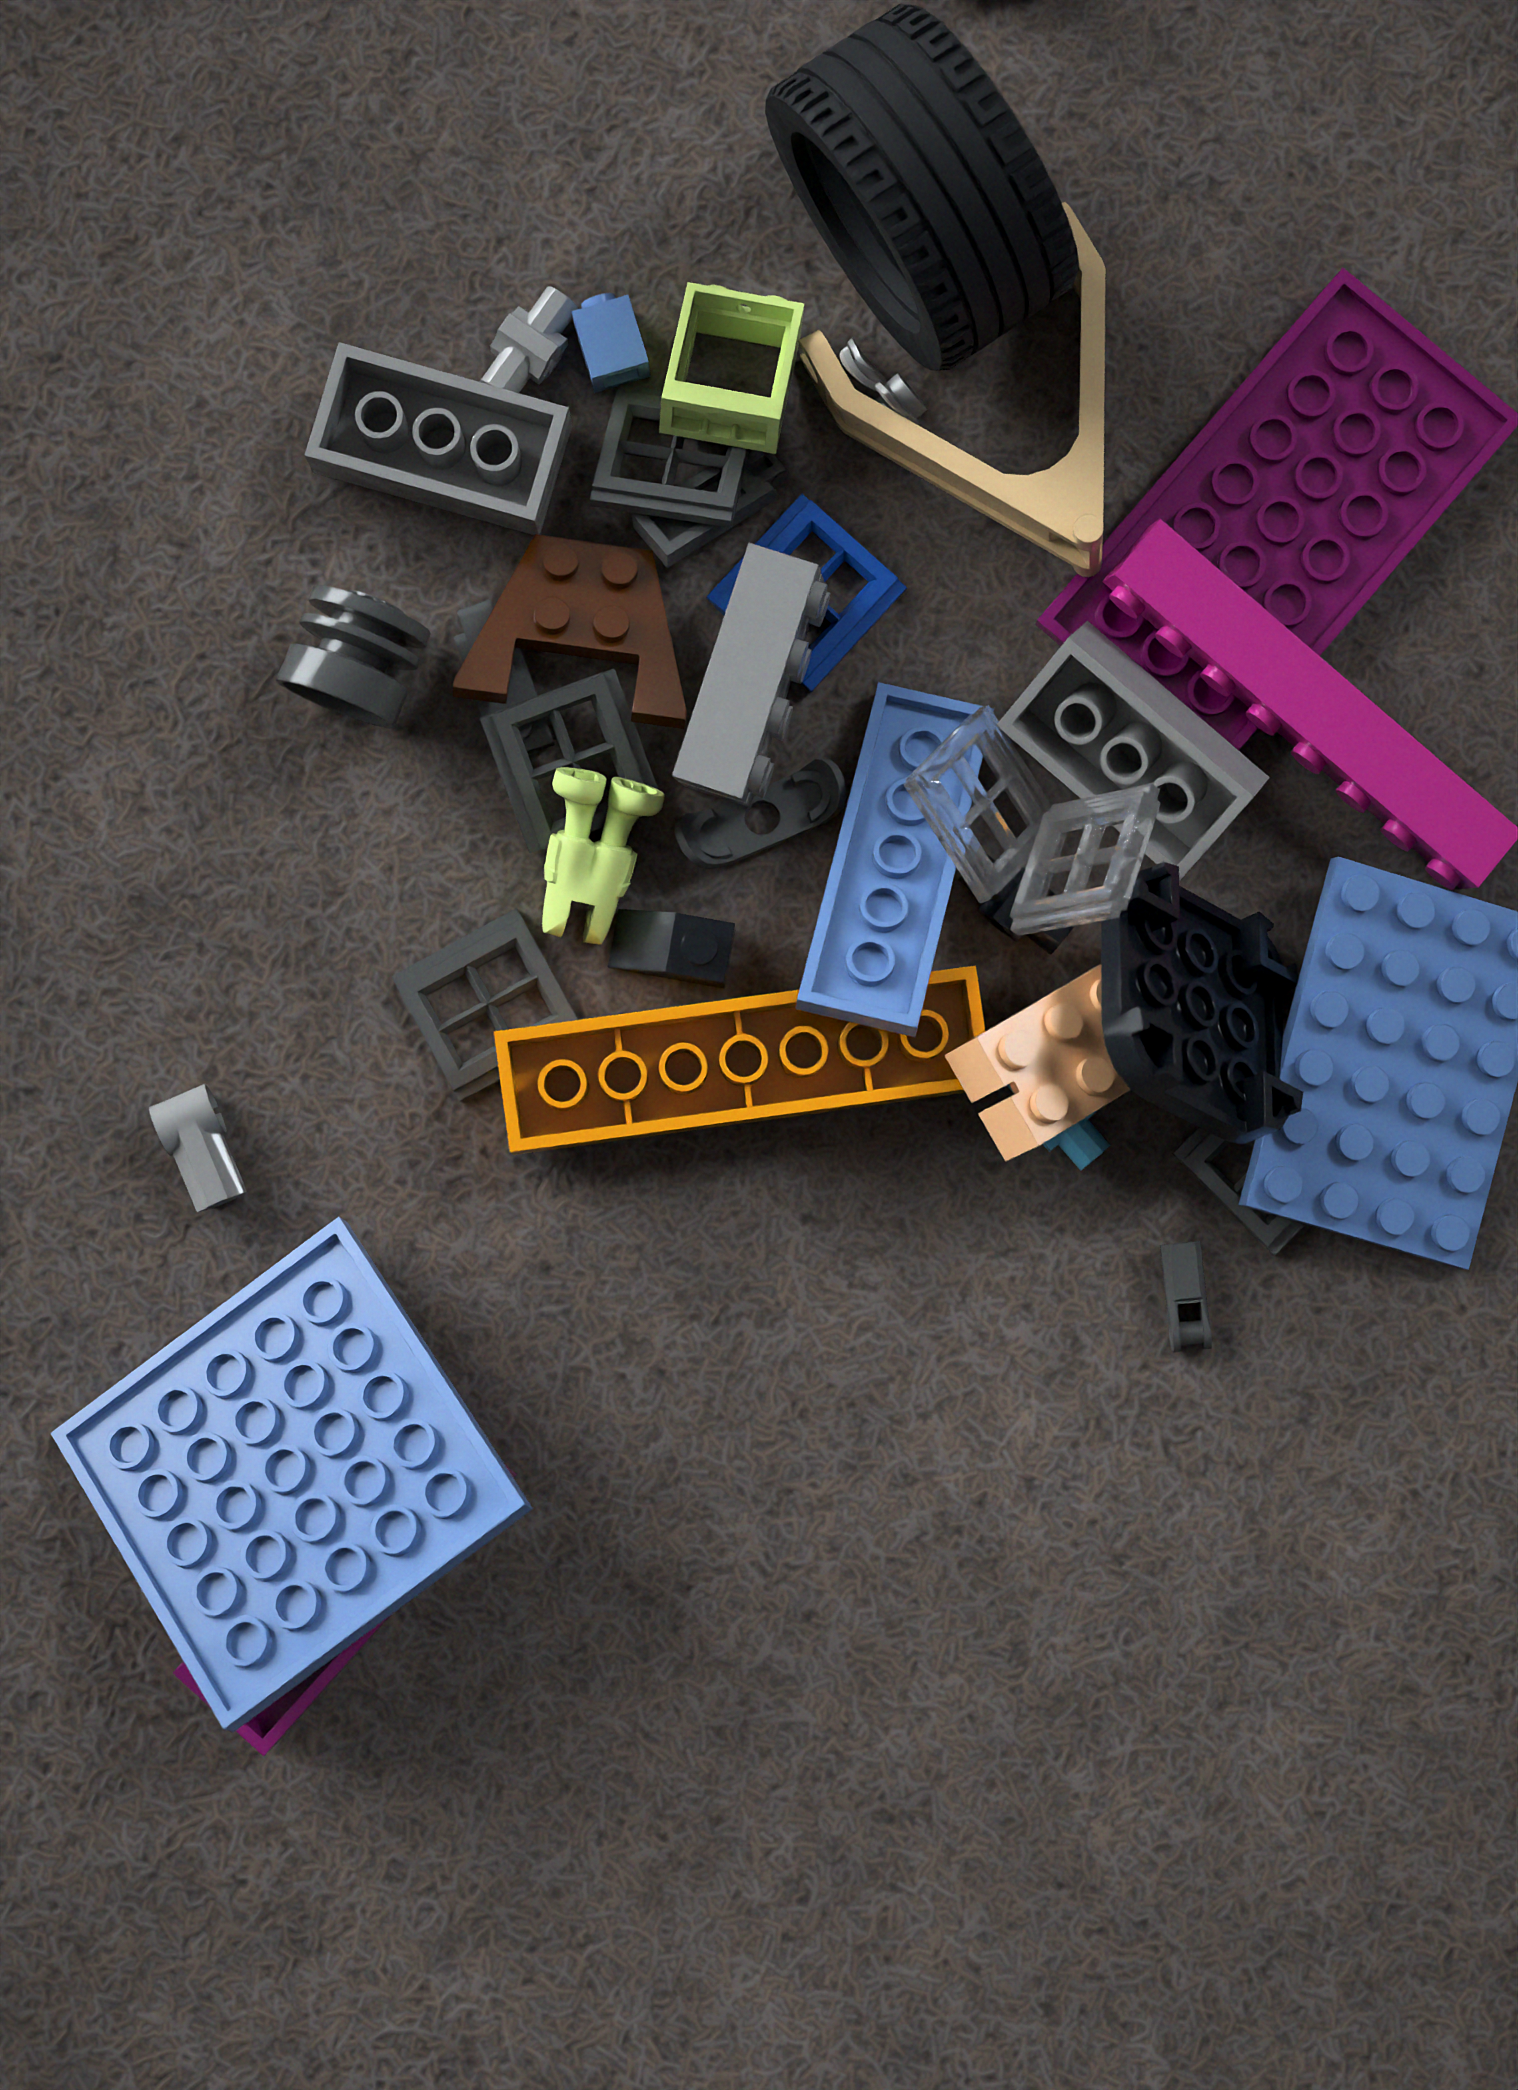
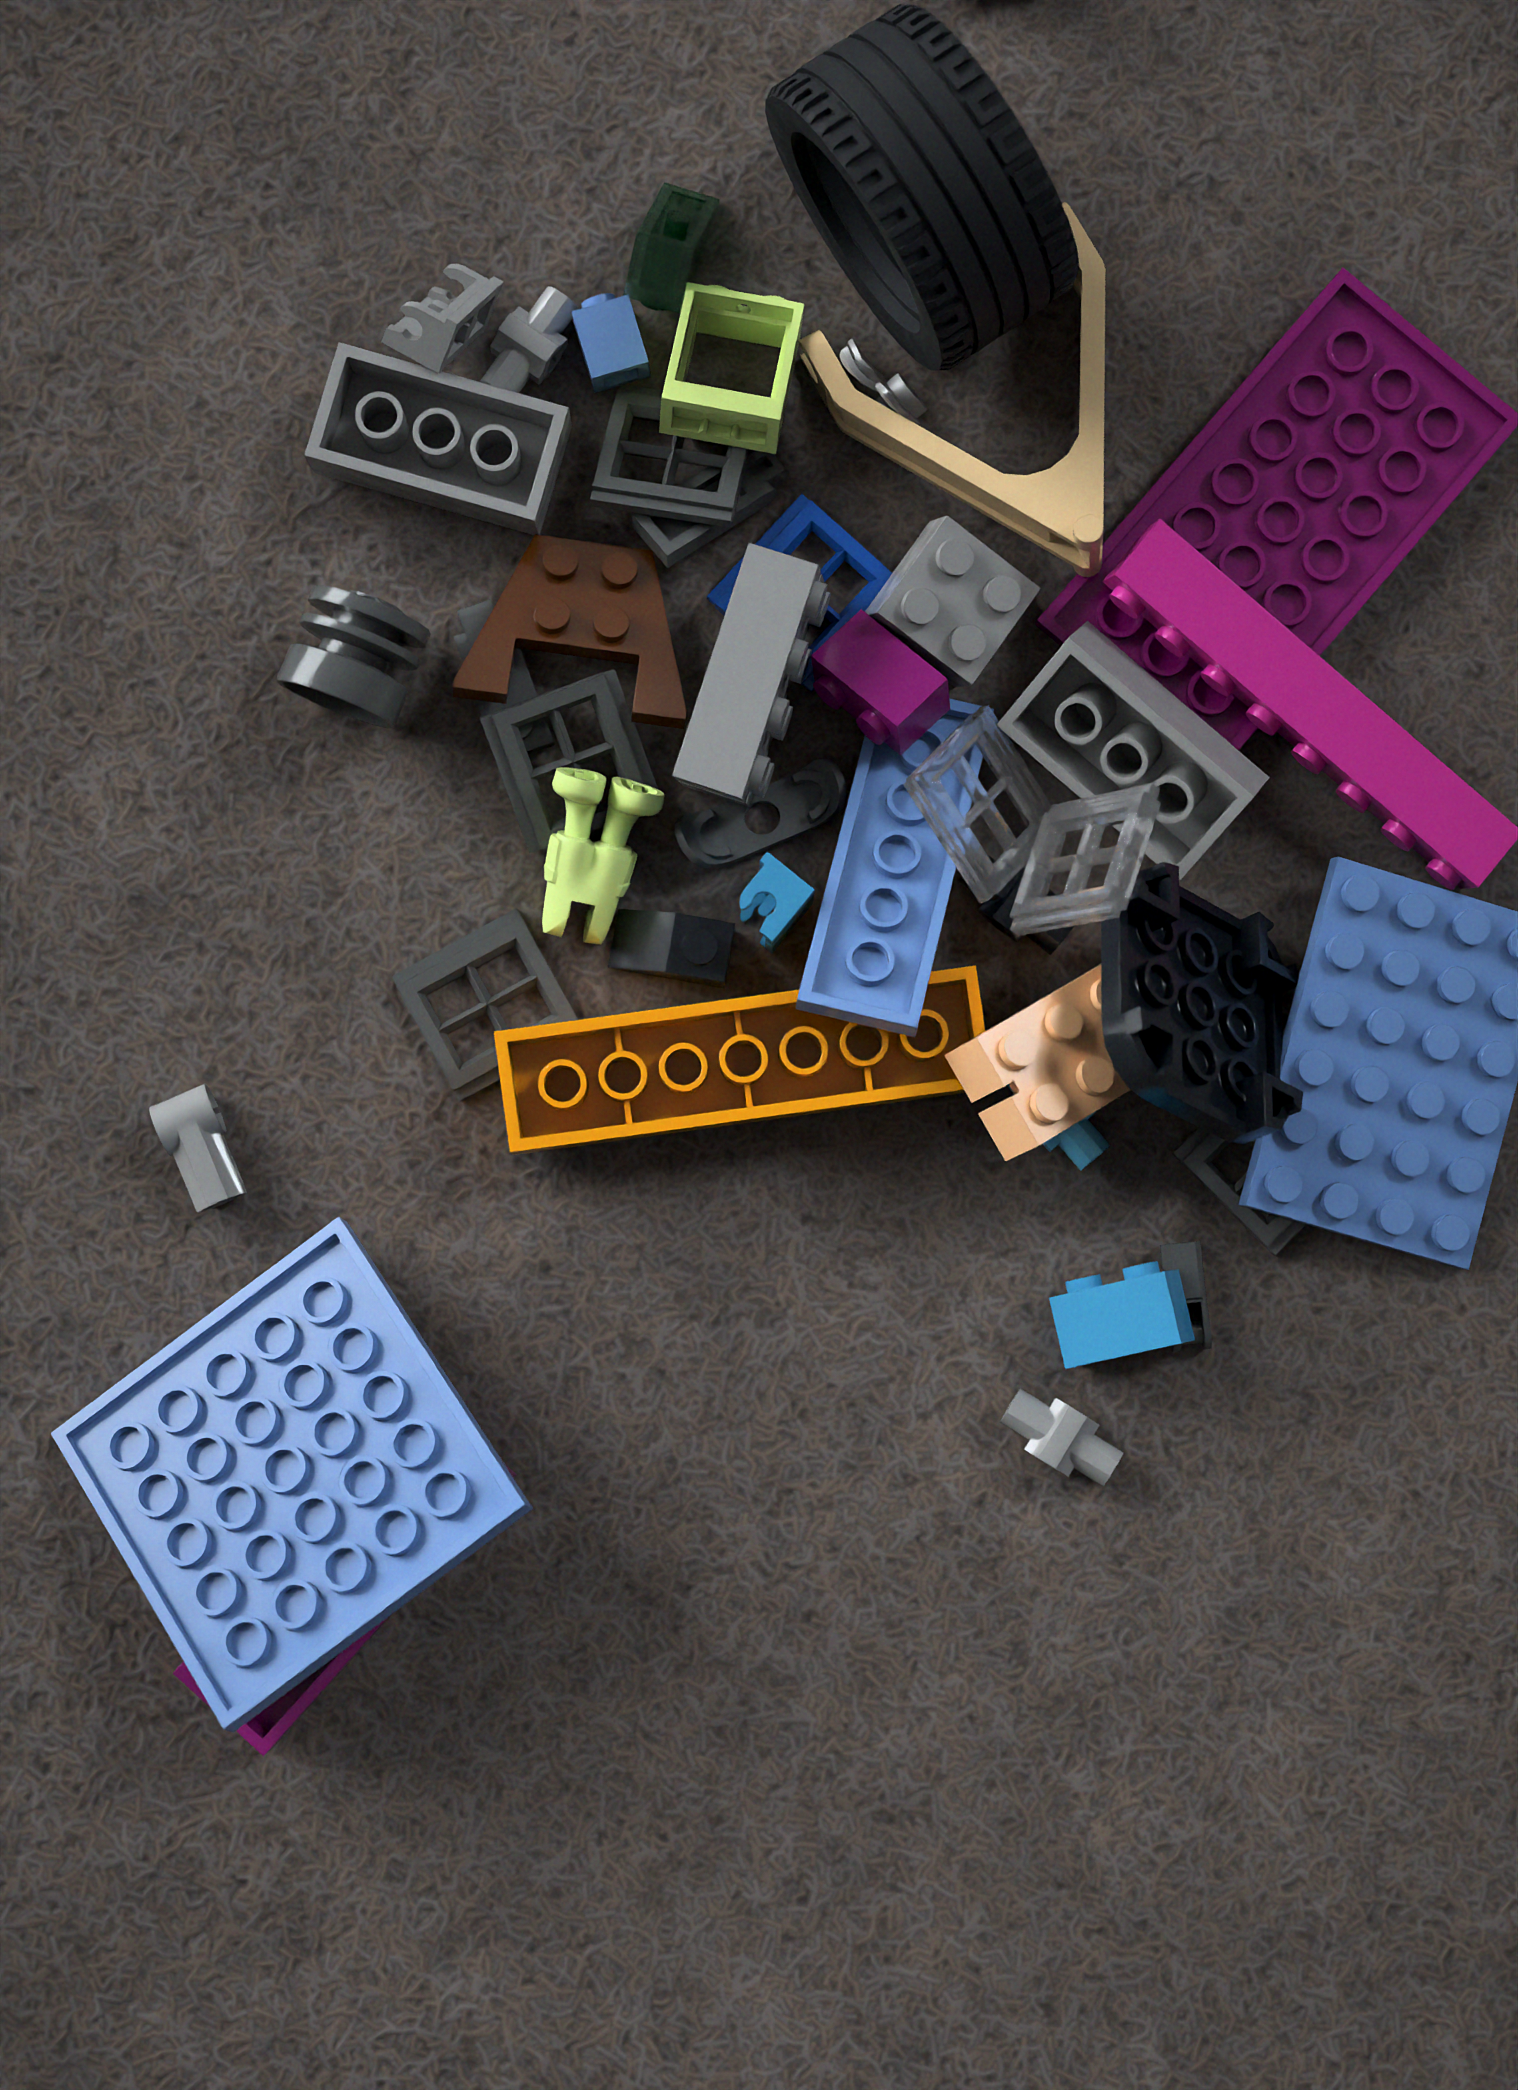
none -> light grey hinge [381,264,503,374]
none -> clear green slope [623,182,720,313]
none -> dark azure hinge [740,852,815,954]
none -> magenta brick [811,609,950,756]
none -> light grey brick [865,515,1041,687]
none -> light grey axle [1000,1388,1124,1486]
none -> dark azure brick [1049,1261,1195,1369]

